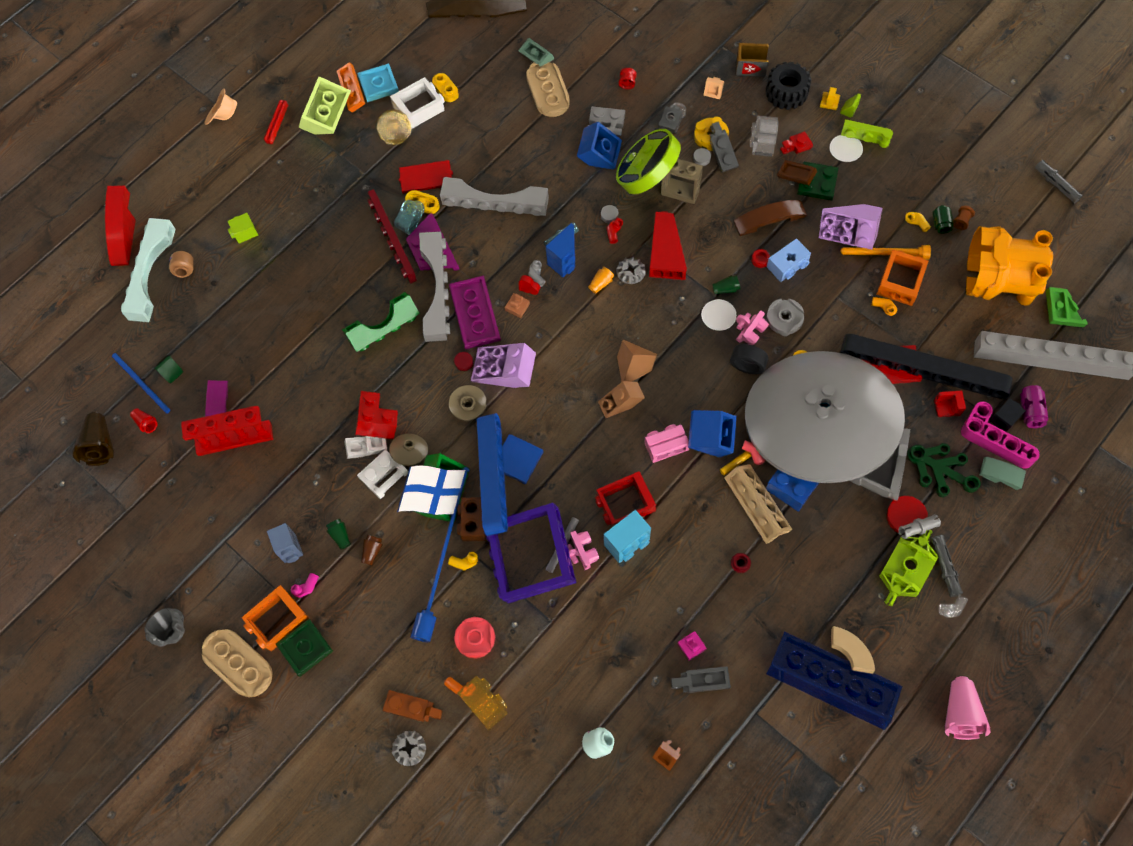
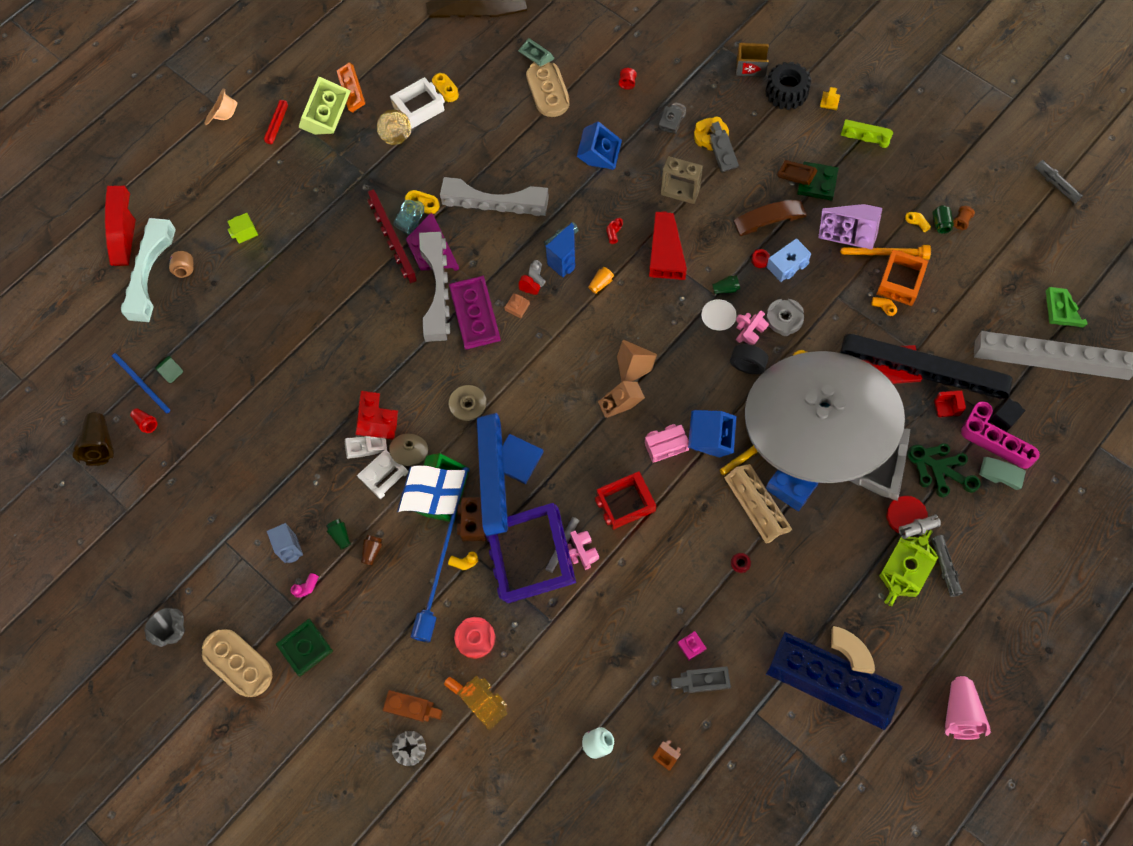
red fence [181,406,273,456] -> none
magenta slope [205,380,228,417] -> none
orange window [242,585,310,652] -> none
arch [342,292,420,352] -> none
medium azure plate [357,63,399,102] -> none
red piece [399,160,453,193] -> none
dark red tile [454,352,473,371] -> none
lavender slope [471,343,536,388] -> none
light grey plate [588,106,625,136] -> none
light grey tile [601,205,619,224] -> none
medium azure brick [604,510,651,563] -> none
lime piece [616,129,681,194] -> none
light grey gear [617,257,645,284] -> none
light grey tile [693,148,711,166] -> none
light nougat tile [704,77,724,99] -> none
coral arm [742,440,765,465] -> none
clear brick [749,115,779,157] -> none
red plate [780,131,813,154] -> none
white sticker [830,135,863,162] -> none
lime slope [840,94,861,118] -> none
clear arm [939,595,968,618] -> none
light orange piece [966,226,1053,305] -> none
magenta piece [1020,385,1049,428] -> none

